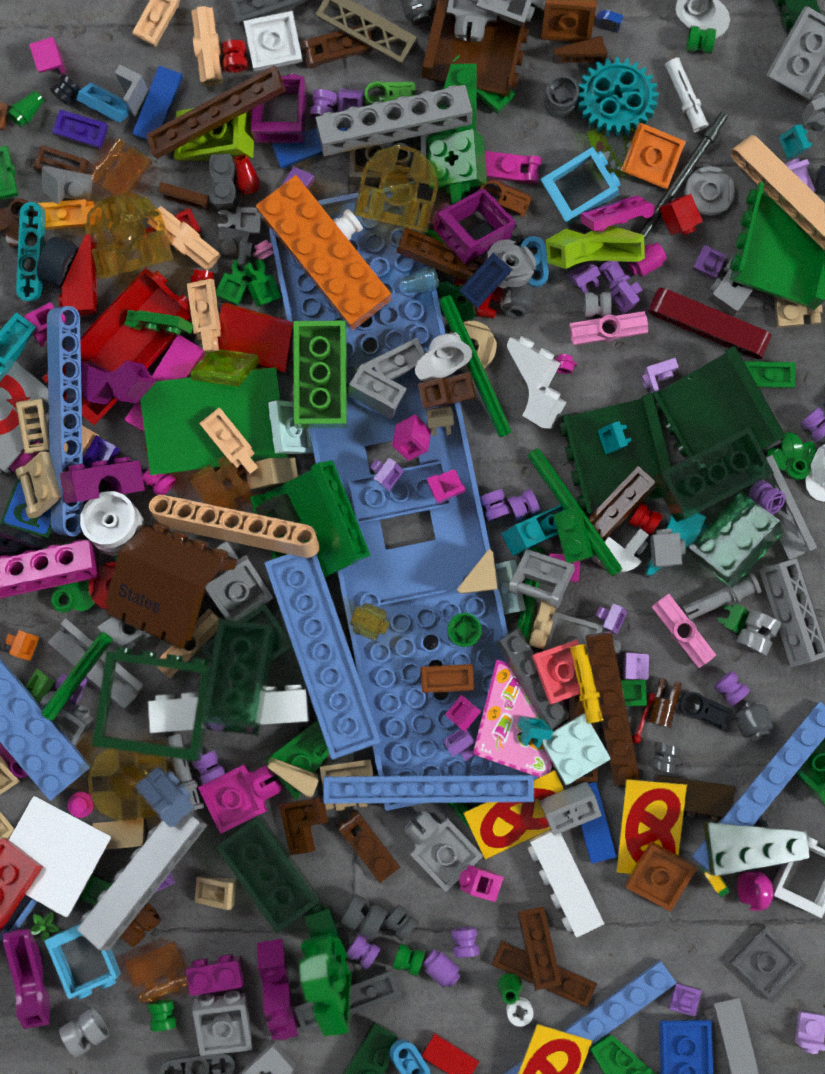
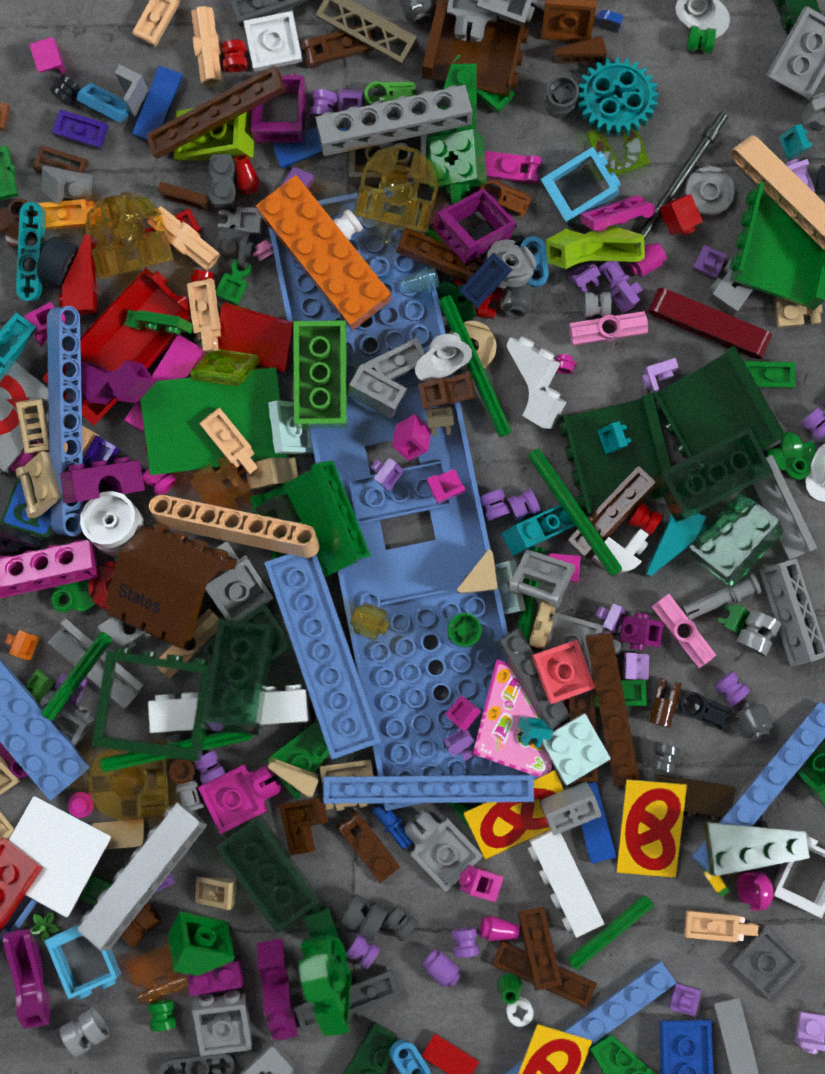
green cone [7,91,44,127] -> none
clear orange plate [91,138,152,202] -> none
sand blue brick [136,767,193,827] -> none
green plate [244,259,281,307] -> none
green wheel [392,943,425,977] -> none
dark orange tile [421,664,474,693] -> none
green plate [554,507,594,564] -> none
yellow pin [570,644,603,724] -> none
orange tile [621,123,686,189] -> none
dark orange plate [625,841,697,912] -> none
red hinge [632,692,655,744] -> none
light grey brick [650,529,685,568] -> none
white pin [665,58,709,132] -> none
medium lavender wheel [748,480,785,514] -> none
none -> green axle [100,726,253,772]
none -> reddish brown tile [168,759,195,784]
none -> green slope [168,911,234,976]
none -> blue axle [371,803,413,850]
none -> dark pink cone [480,915,519,941]
none -> green axle [568,895,654,970]
none -> magenta brick [620,613,664,651]
none -> light nougat hinge [684,910,758,942]

